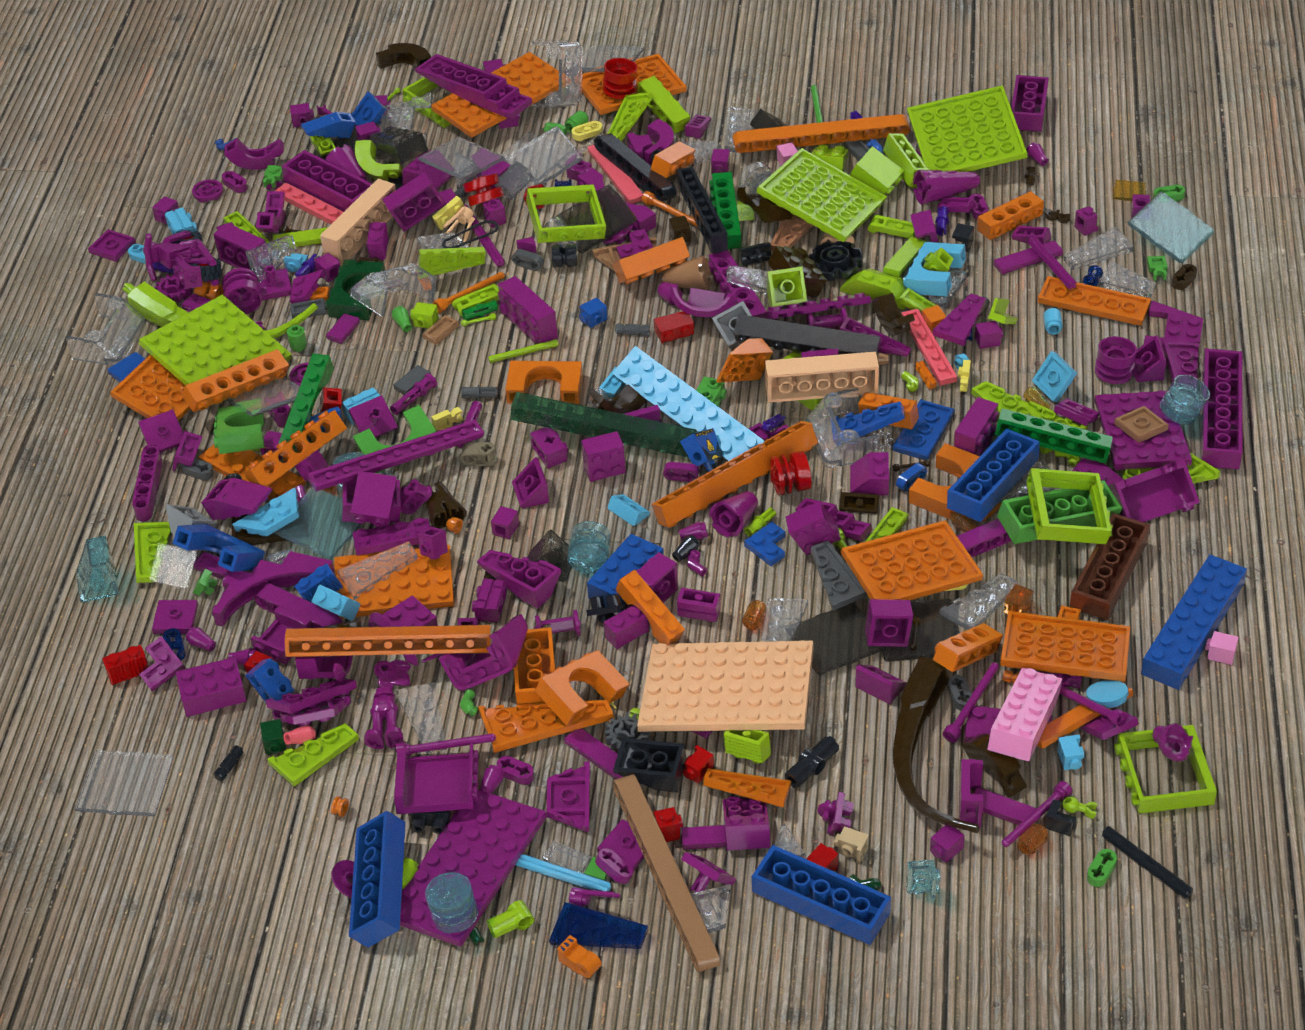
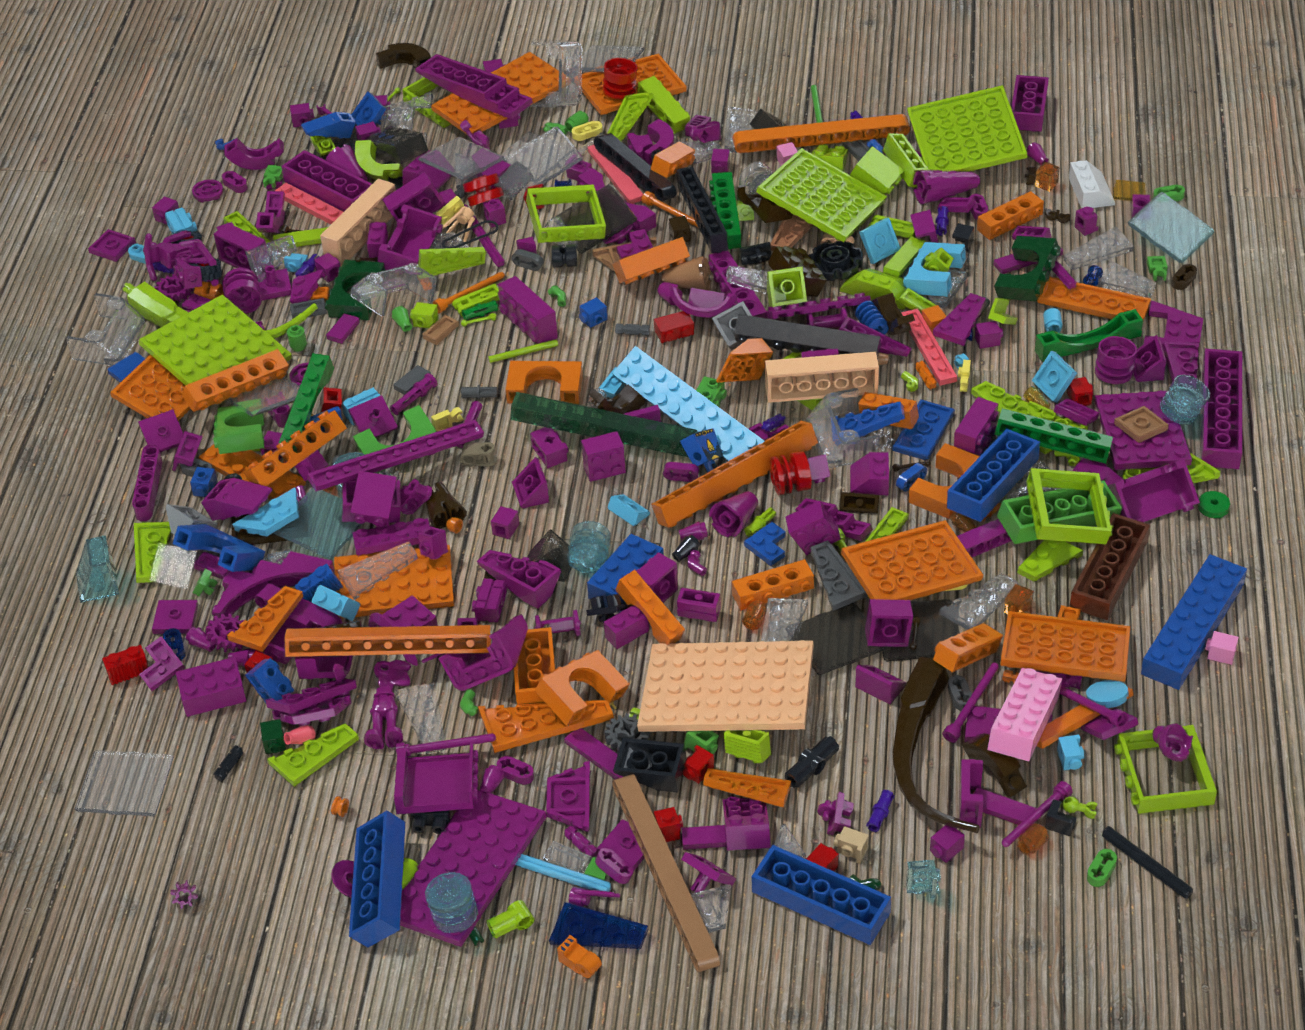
none -> magenta gear [170,880,198,909]
none -> blue brick [190,467,218,497]
none -> magenta gear [206,613,244,652]
none -> orange wing [227,586,303,652]
none -> magenta windscreen [378,204,443,271]
none -> magenta piece [460,120,496,157]
none -> bright green arm [548,285,566,307]
none -> magenta axle [564,826,598,859]
none -> bright green brick [684,731,719,754]
none -> magenta piece [689,121,721,143]
none -> orange brick [731,559,814,611]
none -> magenta brick [807,454,830,484]
none -> blue piece [855,301,889,335]
none -> medium azure tile [859,218,900,264]
none -> dark purple pin [866,790,895,832]
none -> dark green arch [994,236,1061,302]
none -> lime wing [1017,540,1083,582]
none -> clear orange brick [1035,162,1060,192]
none -> green arch [1035,309,1143,362]
none -> red brick [1067,377,1093,406]
none -> white slope [1069,160,1115,208]
none -> green piece [1198,491,1230,518]

